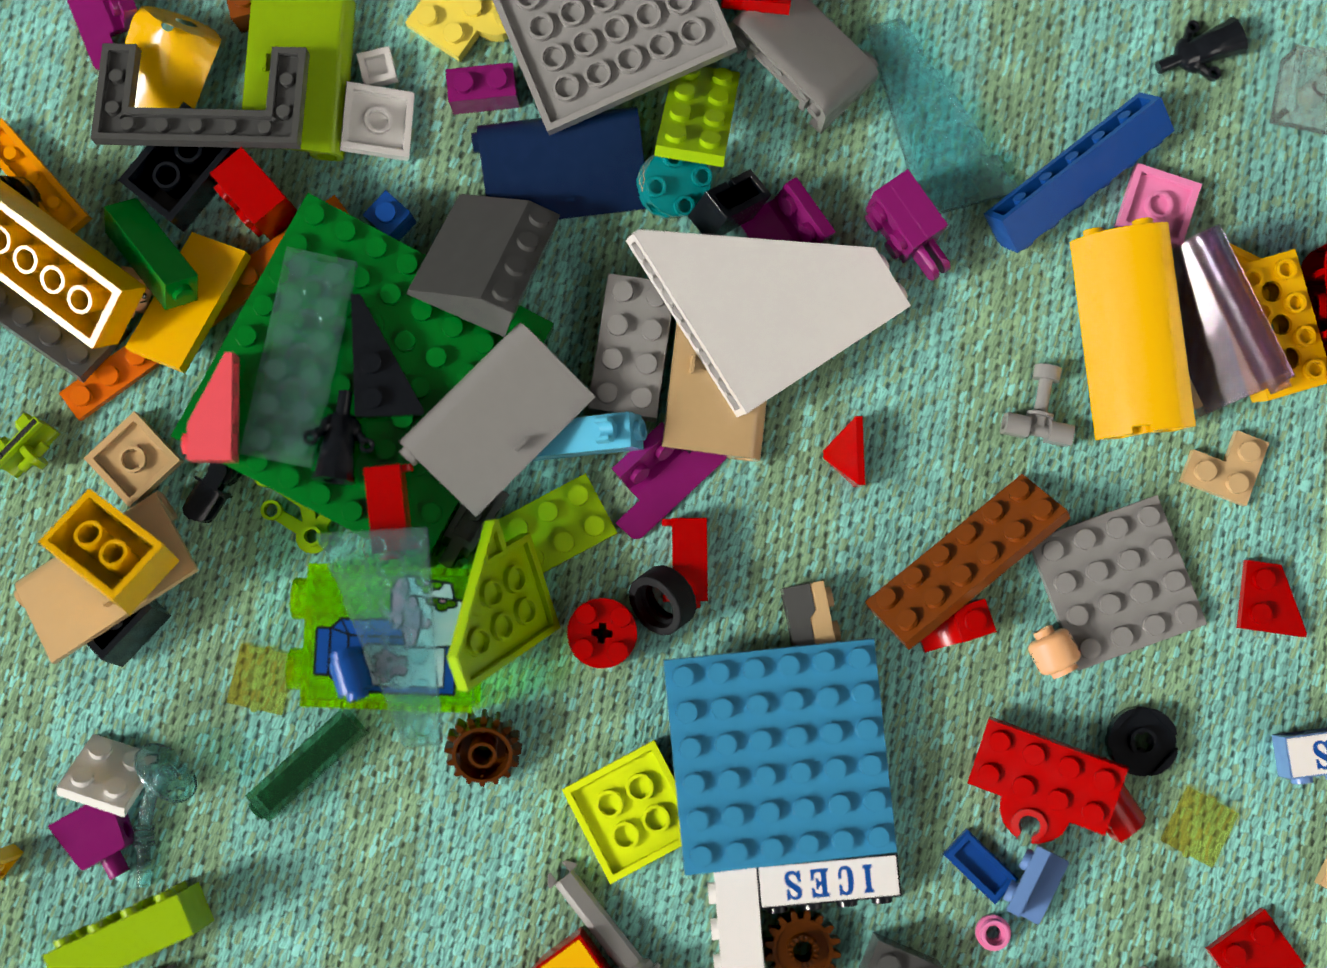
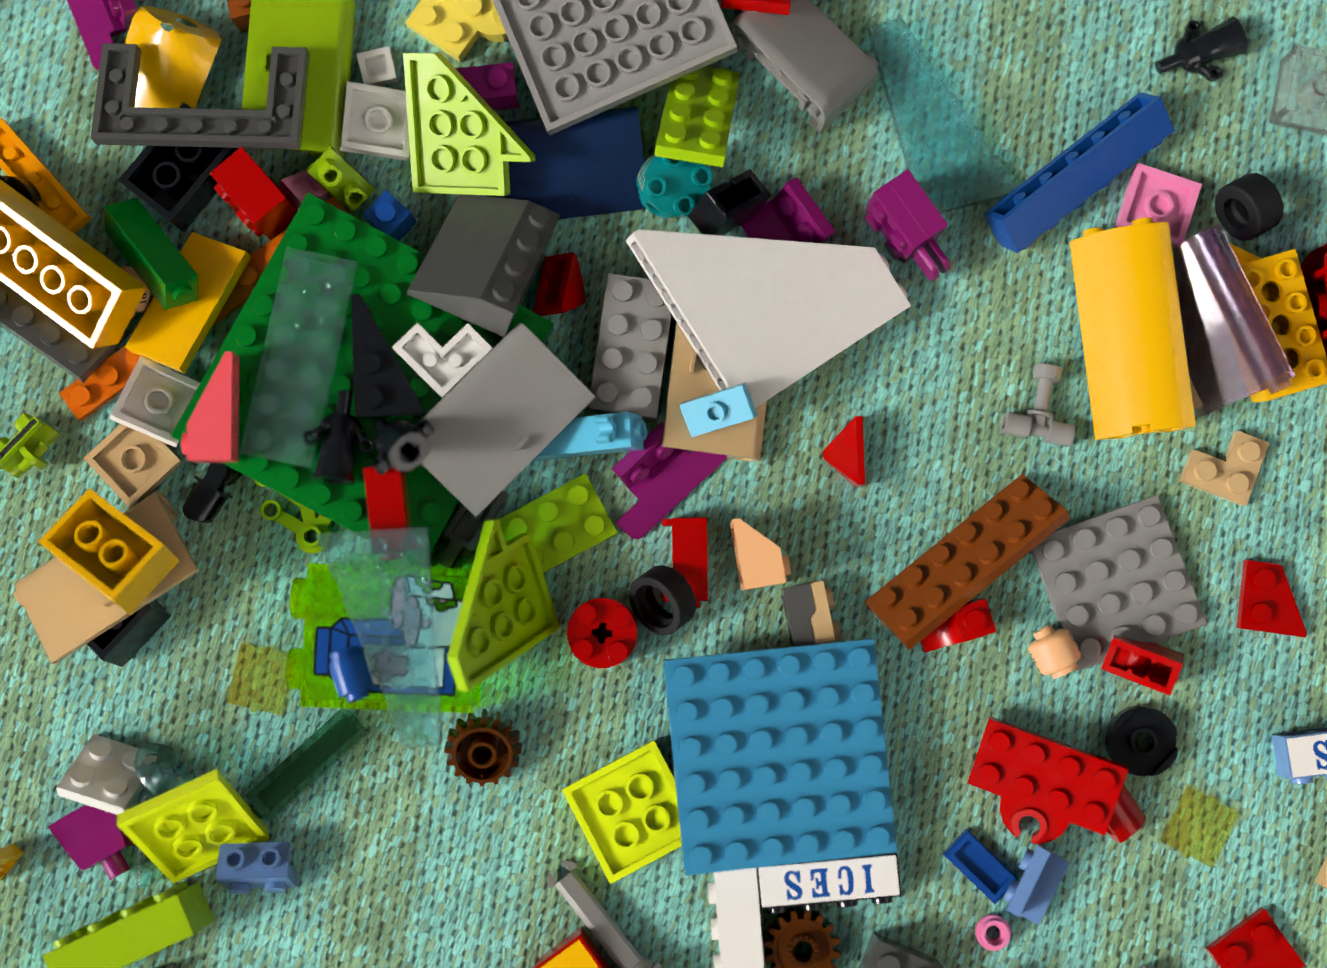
none -> white plate [109,356,200,448]
none -> neon yellow plate [117,769,269,884]
none -> medium blue bracket [216,842,297,894]
none -> bright pink plate [279,170,329,210]
none -> lime hips [307,145,376,213]
none -> black piece [372,419,435,476]
none -> white plate [392,323,493,398]
none -> wing [403,52,535,196]
none -> red slope [533,252,585,316]
none -> medium azure plate [679,382,757,437]
none -> light nougat slope [729,518,791,591]
none -> red arch [1101,634,1184,696]
none -> black tyre [1215,173,1284,241]

